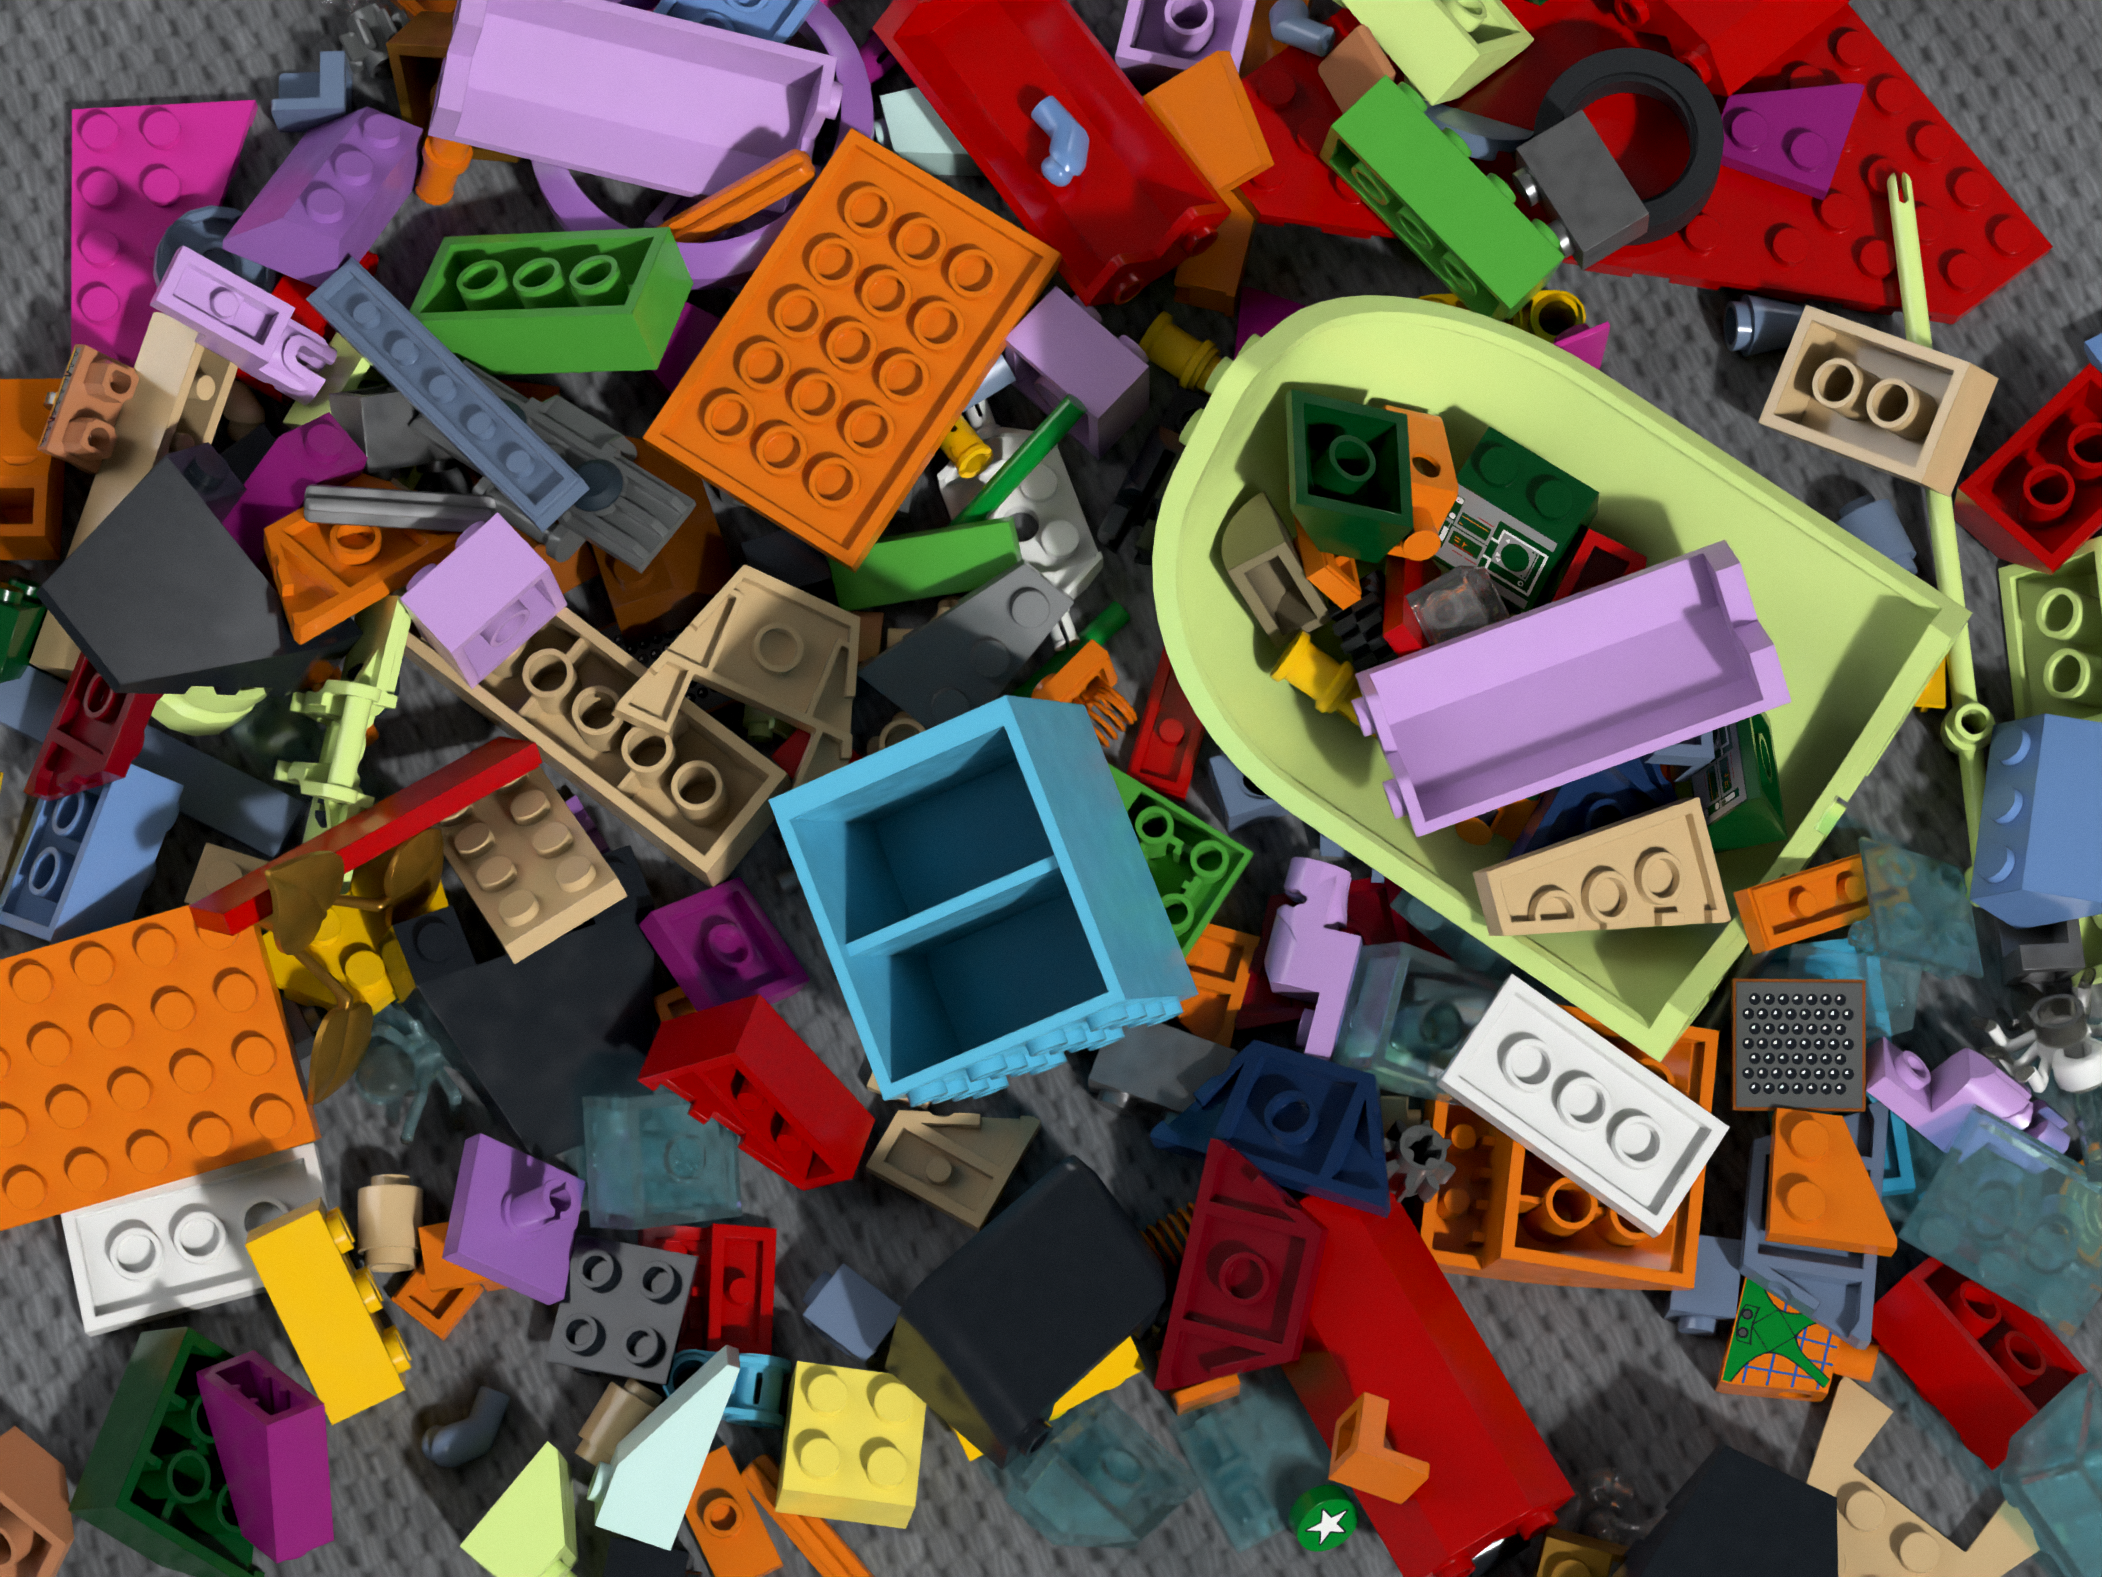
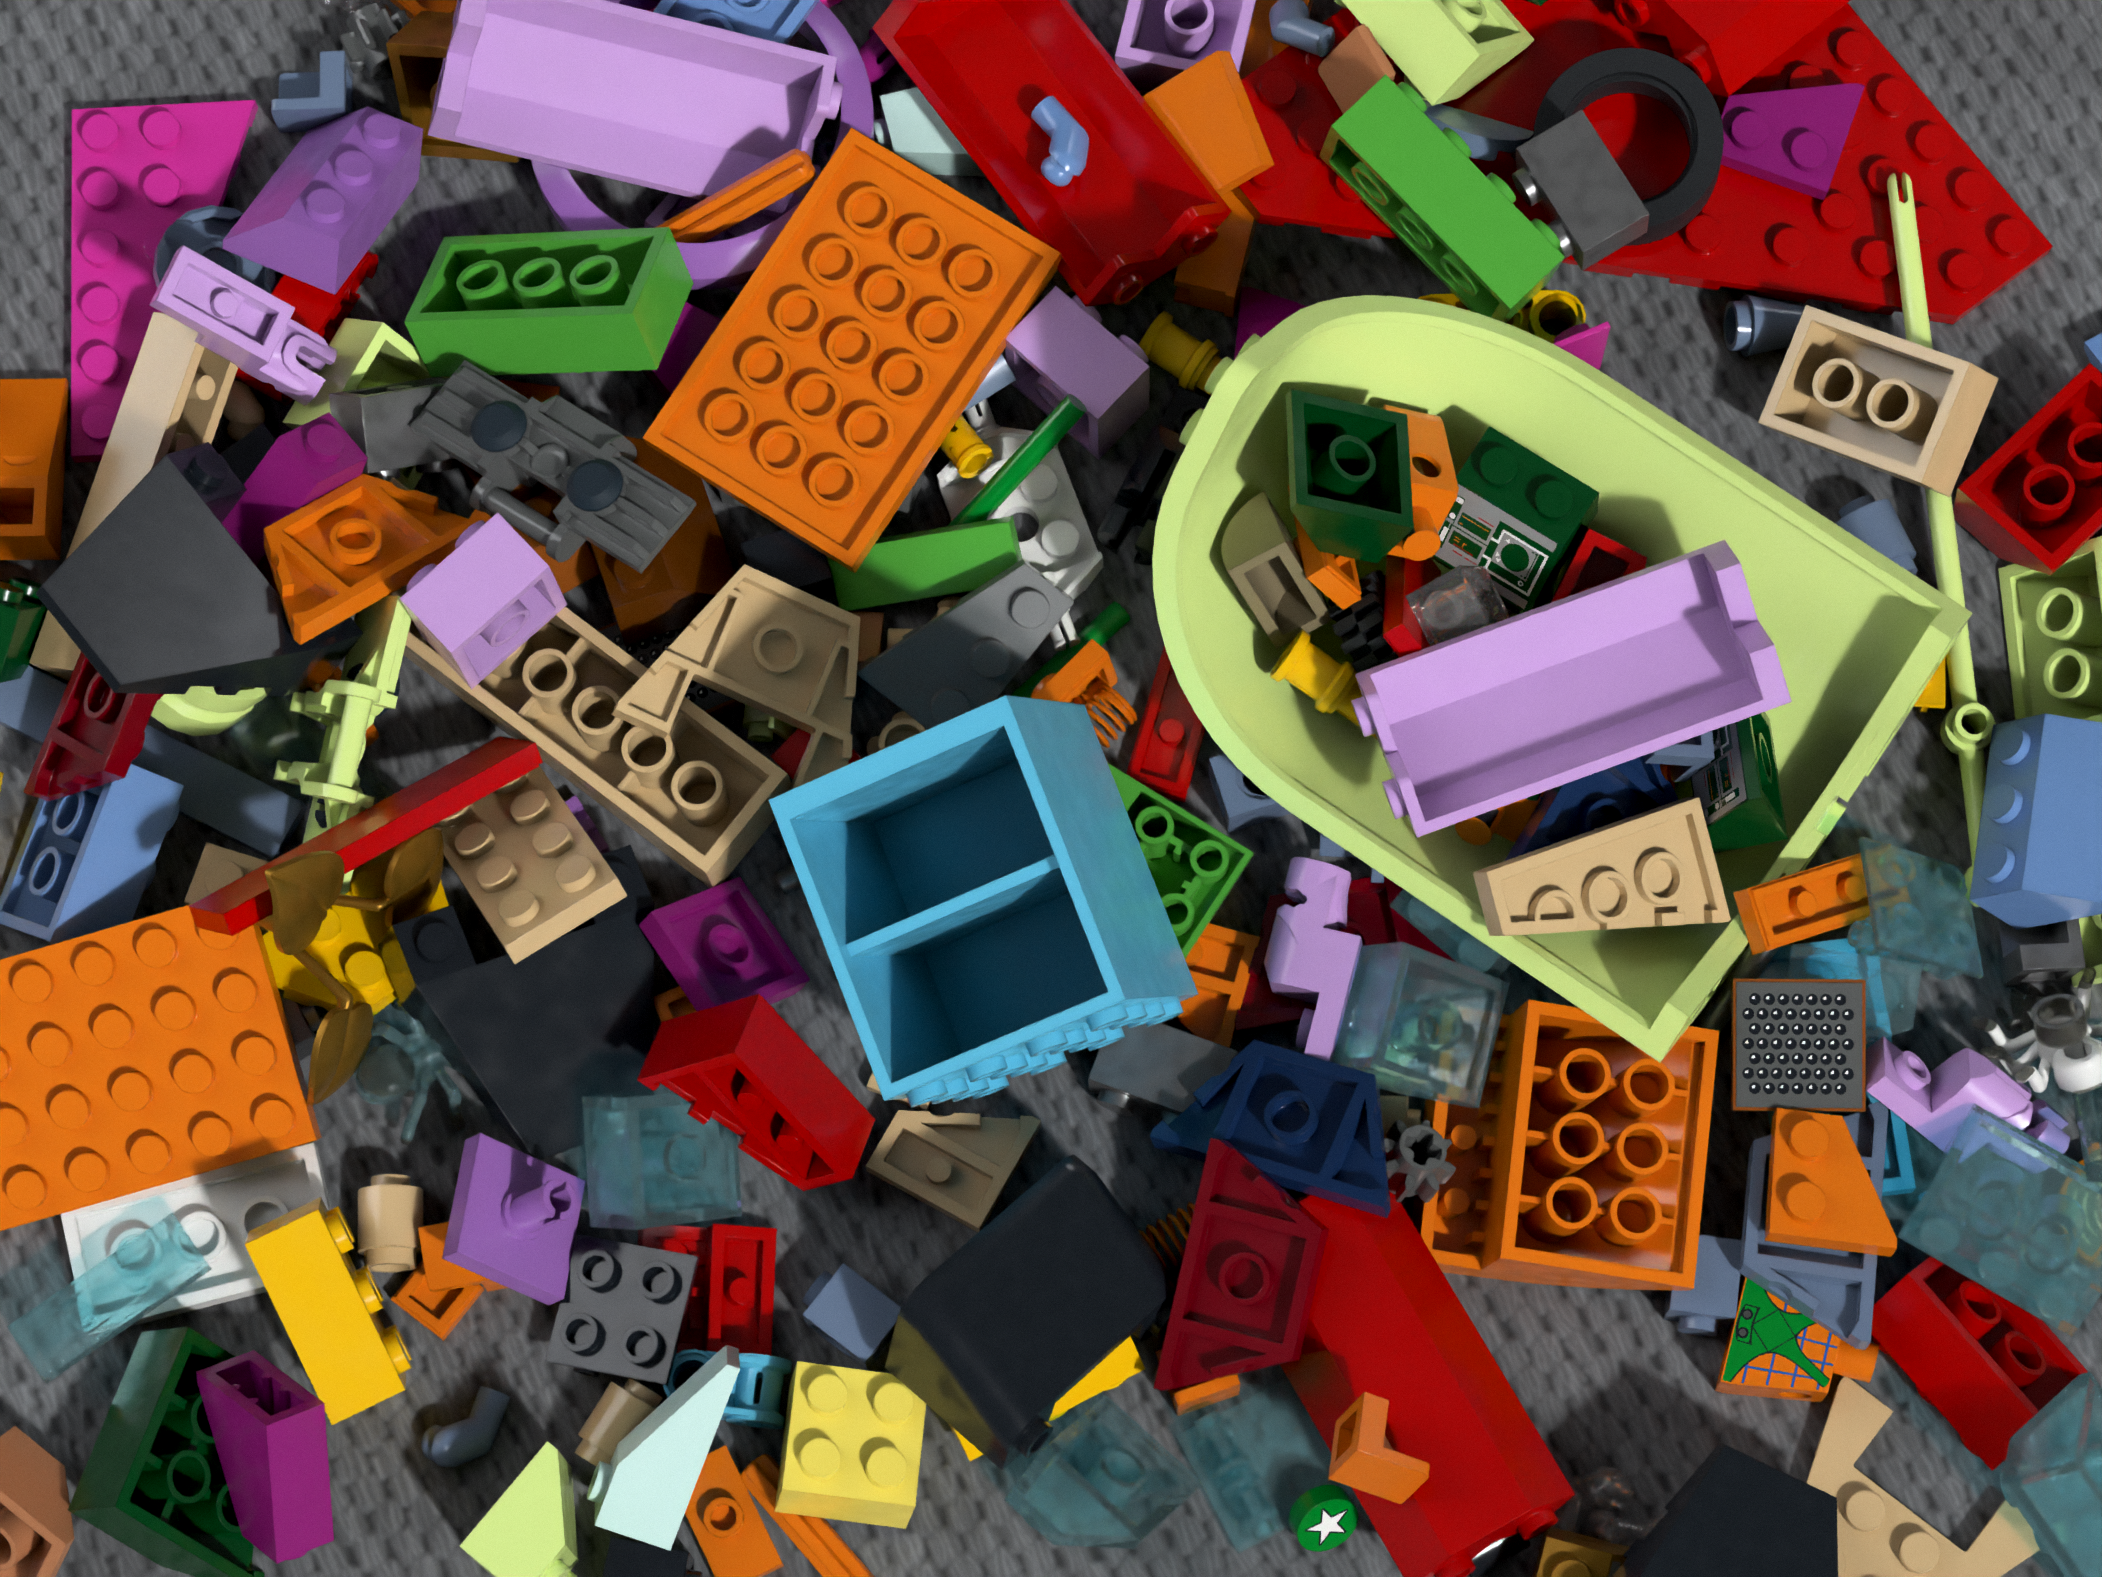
nougat hips [37,344,139,474] -> none
flat silver axle [304,484,496,532] -> none
sand blue tile [306,257,590,533] -> none
orange pin [415,136,473,205] -> none
white plate [1435,974,1730,1238] -> none
none -> clear light blue tile [7,1213,212,1383]

